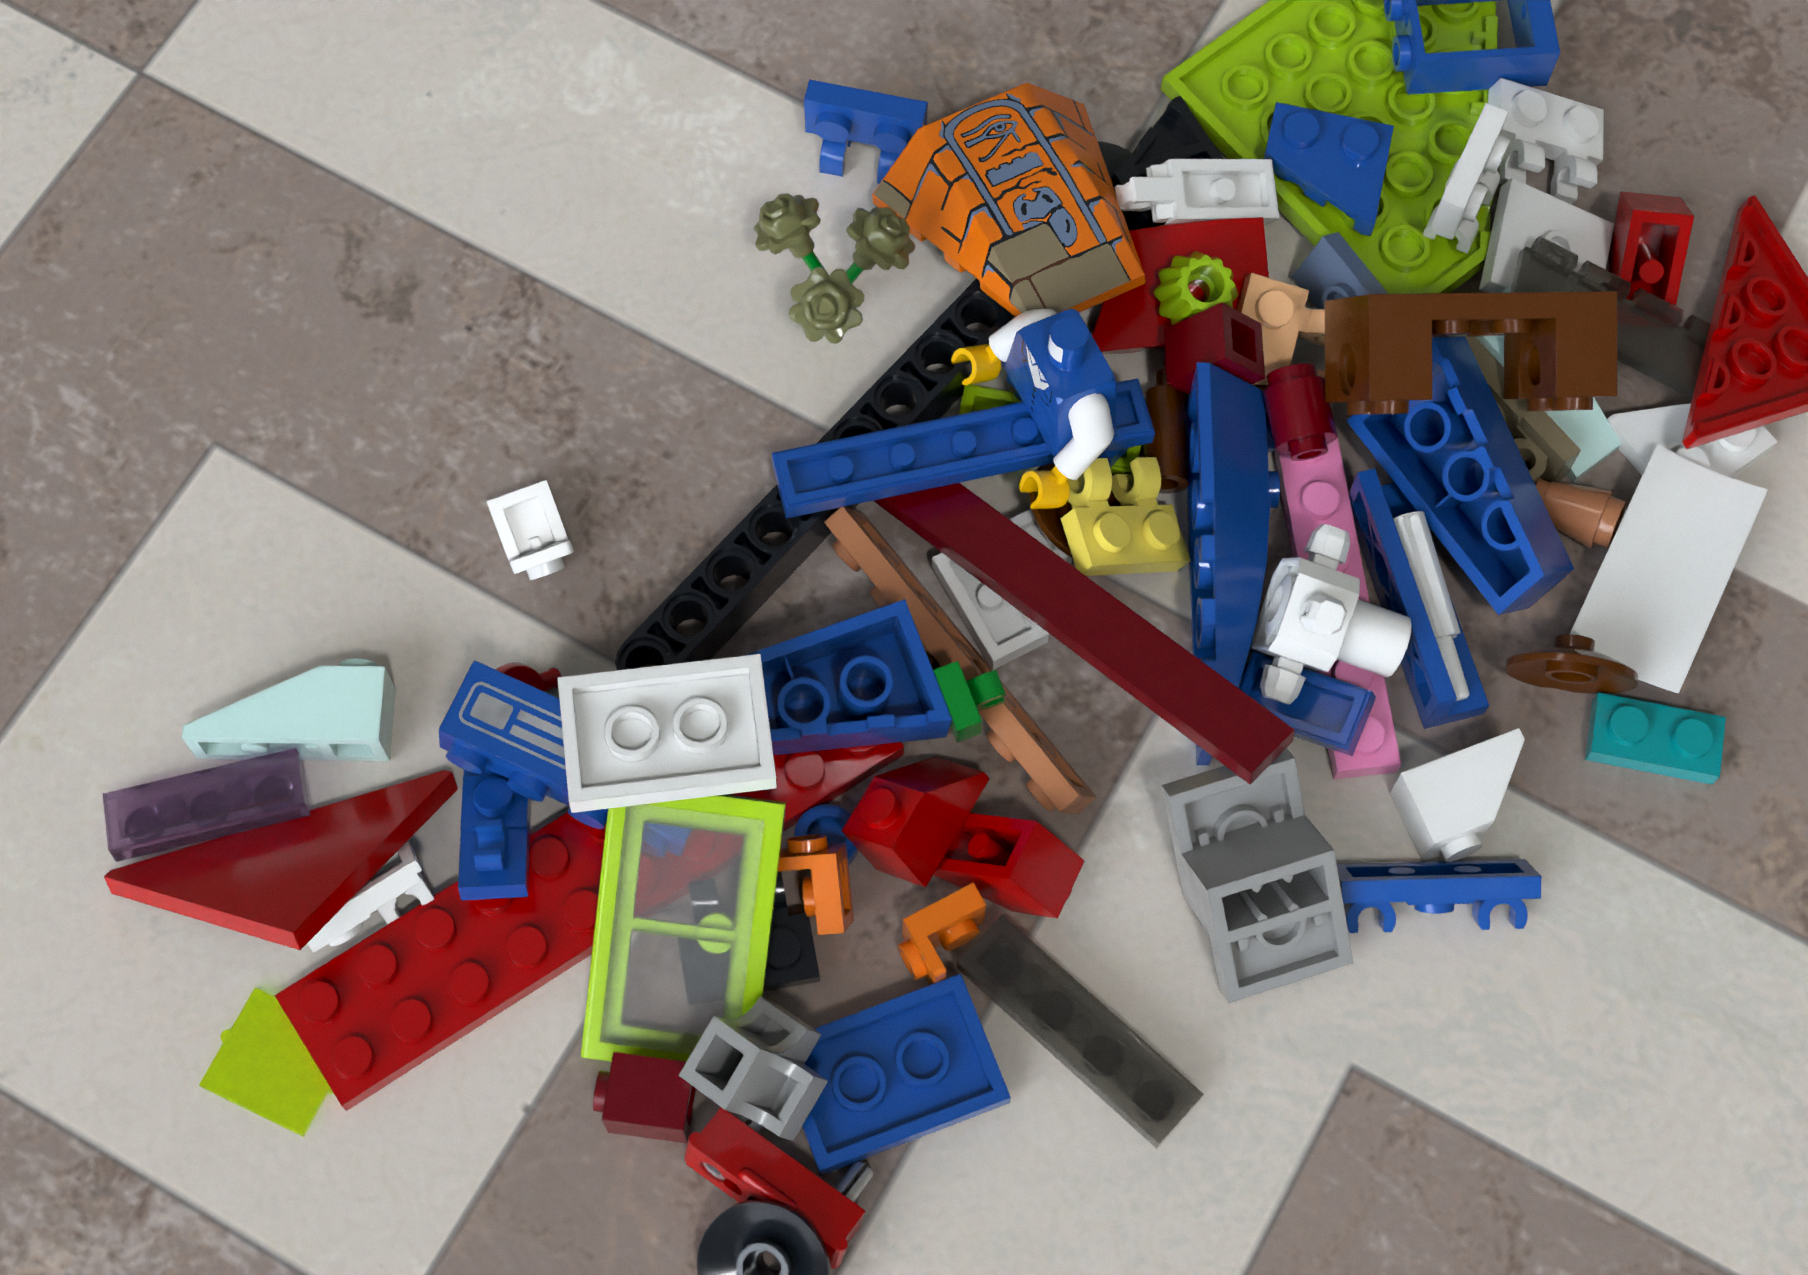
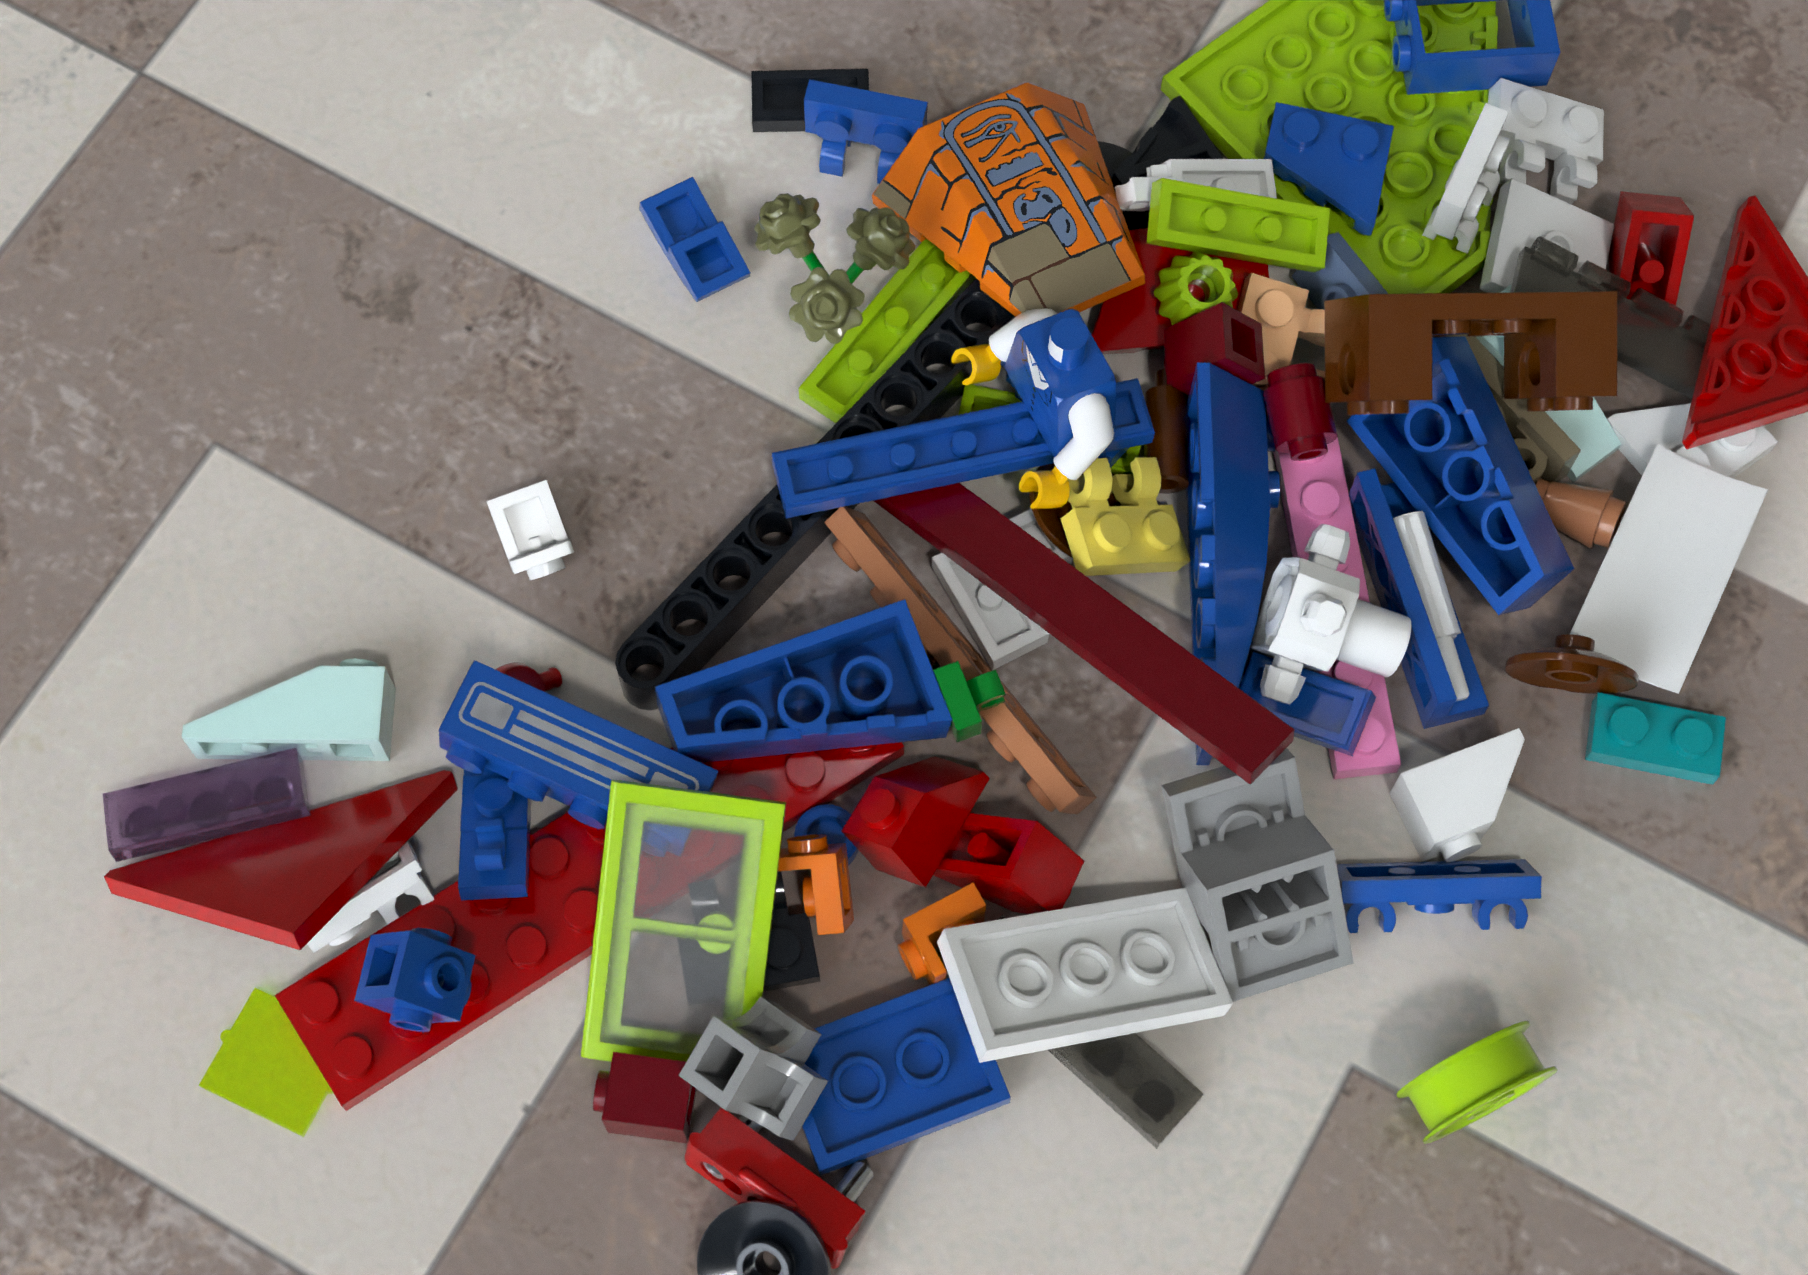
white plate [557,654,777,813] -> none
none -> blue brick [354,928,476,1032]
none -> blue slope [639,177,751,302]
none -> black tile [751,69,869,132]
none -> lime plate [799,239,976,423]
none -> white plate [937,887,1233,1063]
none -> lime plate [1147,178,1330,273]
none -> lime wheel [1396,1021,1558,1144]

